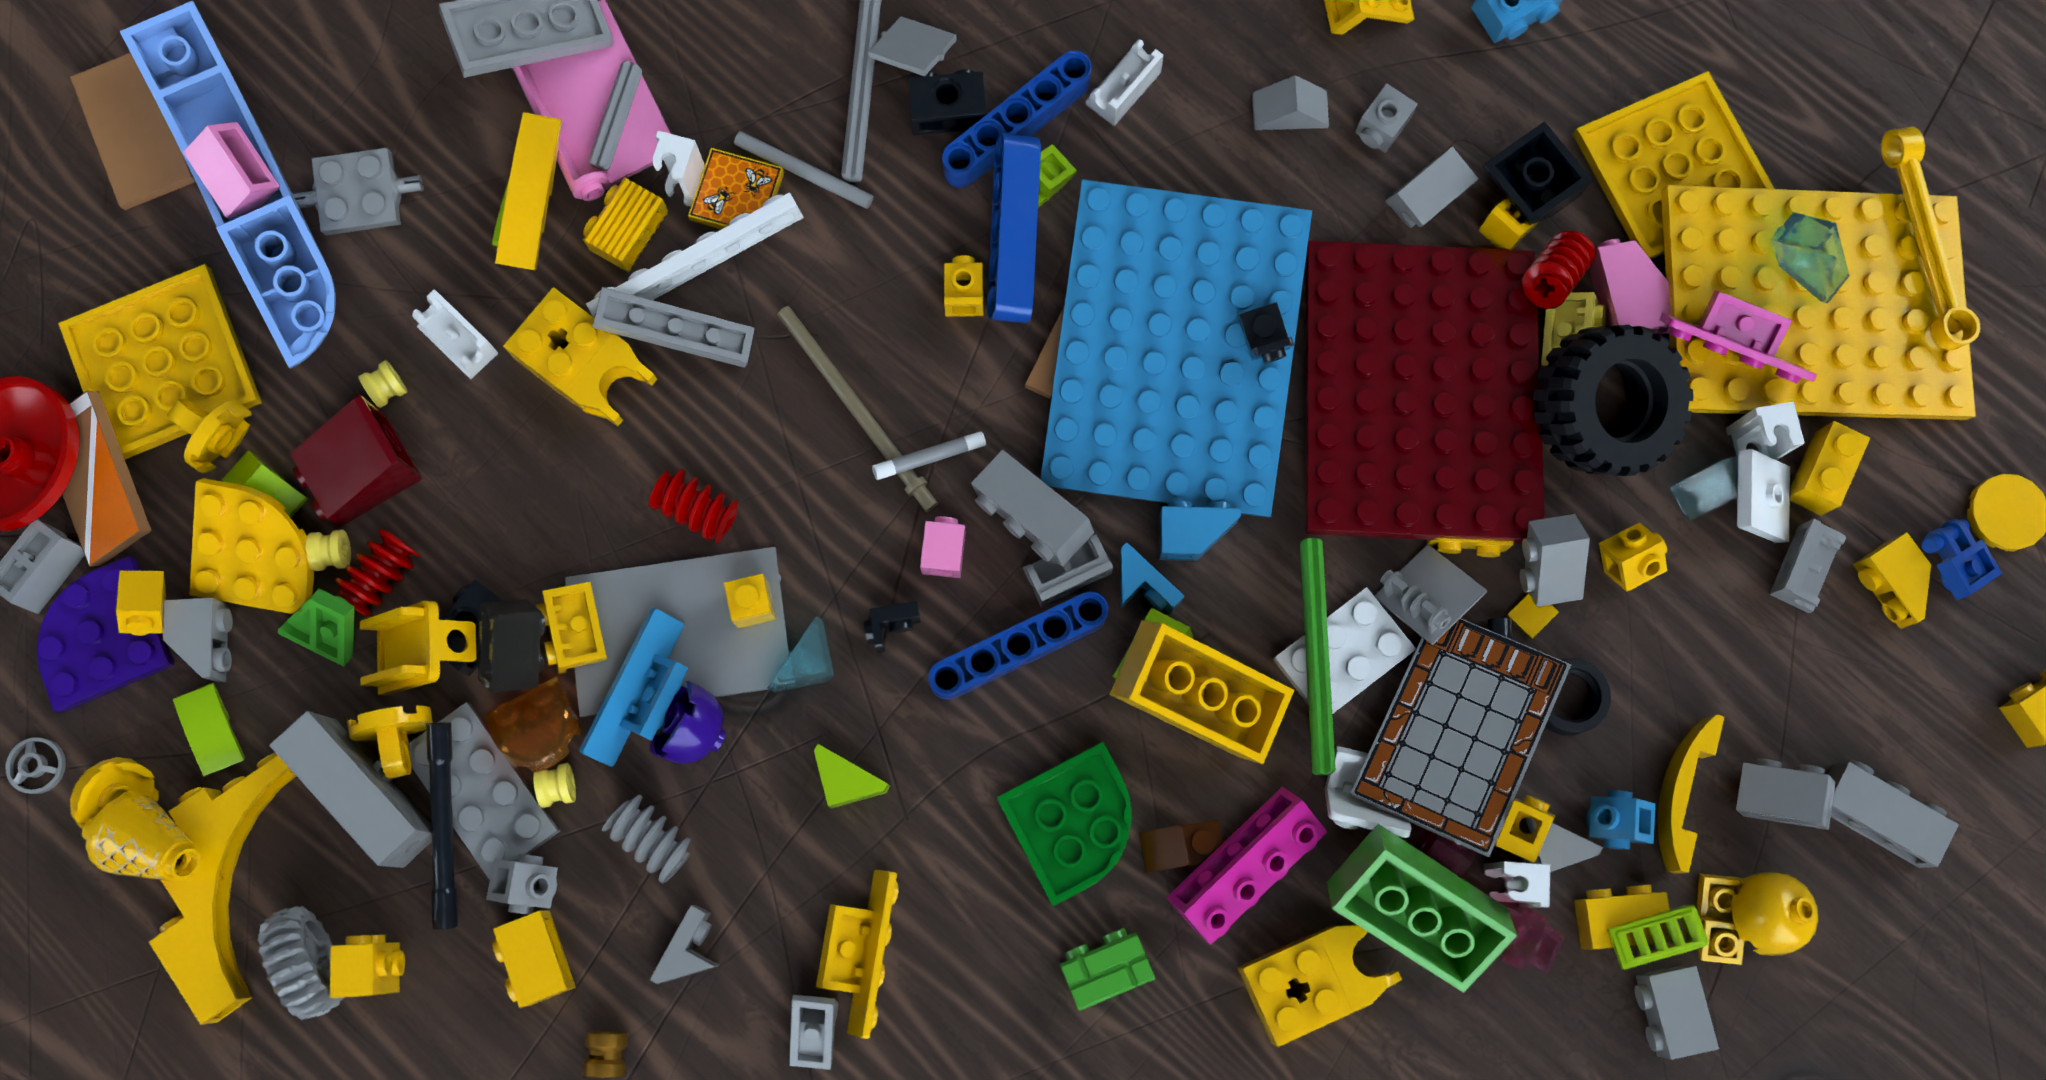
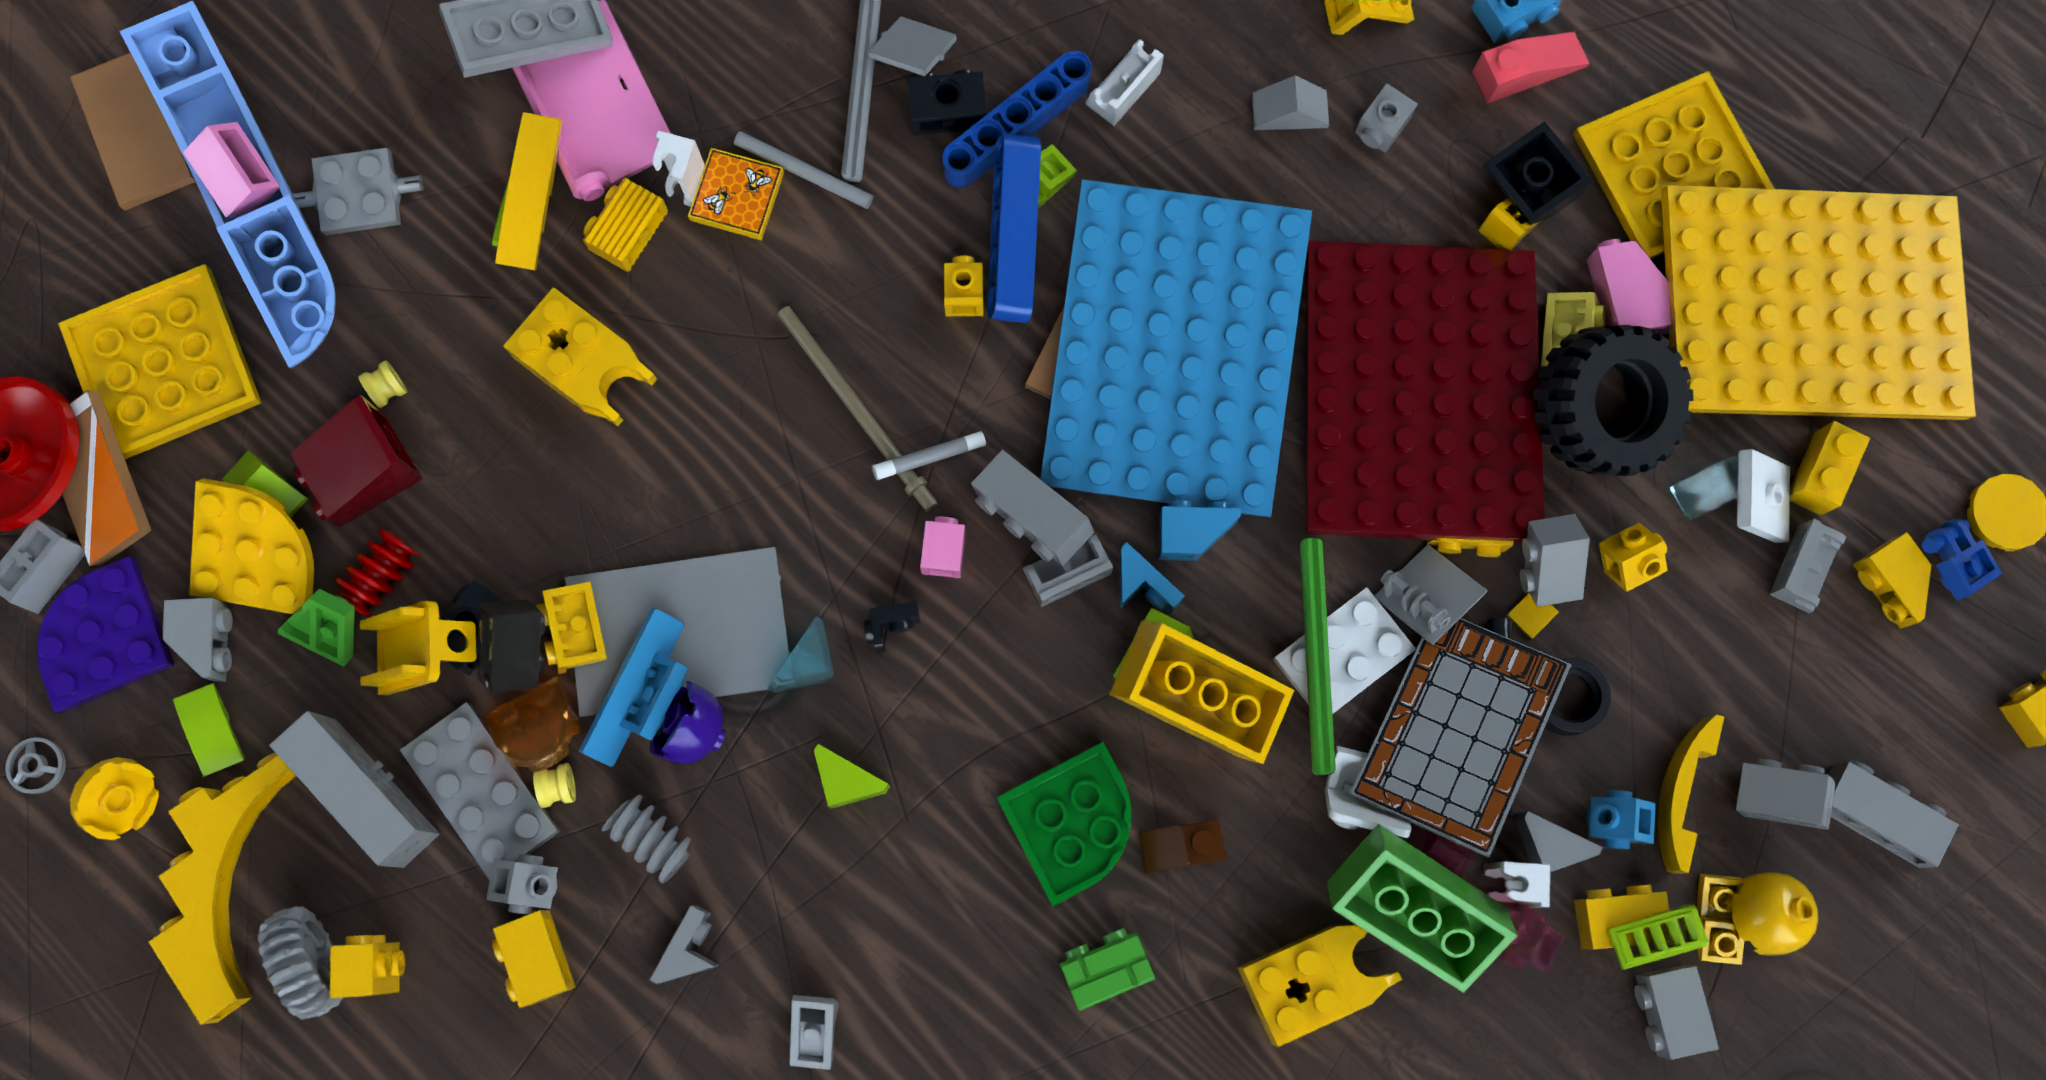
yellow cone [82,791,201,881] -> none
yellow brick [116,571,166,636] -> none
yellow tile [167,398,252,473] -> none
light yellow wheel [306,530,351,571] -> none
yellow tile [347,705,433,779] -> none
white hinge [412,289,498,379] -> none
black piece [426,722,458,930] -> none
pearl gold wheel [583,1032,628,1078] -> none
white plate [586,192,804,317] -> none
light grey axle [588,61,642,171] -> none
light grey plate [592,287,755,368] -> none
red piece [648,469,739,544] -> none
yellow brick [724,574,777,629] -> none
yellow bracket [816,870,899,1039] -> none
blue beam [928,591,1109,700] -> none
dark pink brick [1166,787,1327,945] -> none
black bracket [1238,302,1294,364] -> none
light grey hinge [1385,146,1478,228] -> none
yellow brick [1495,795,1556,863] -> none
red piece [1522,230,1596,309] -> none
dark pink bracket [1659,290,1817,384] -> none
white hinge [1726,402,1805,460] -> none
clear light blue slope [1771,212,1849,303] -> none
yellow piece [1881,126,1980,350] -> none
none -> coral slope [1472,32,1590,104]

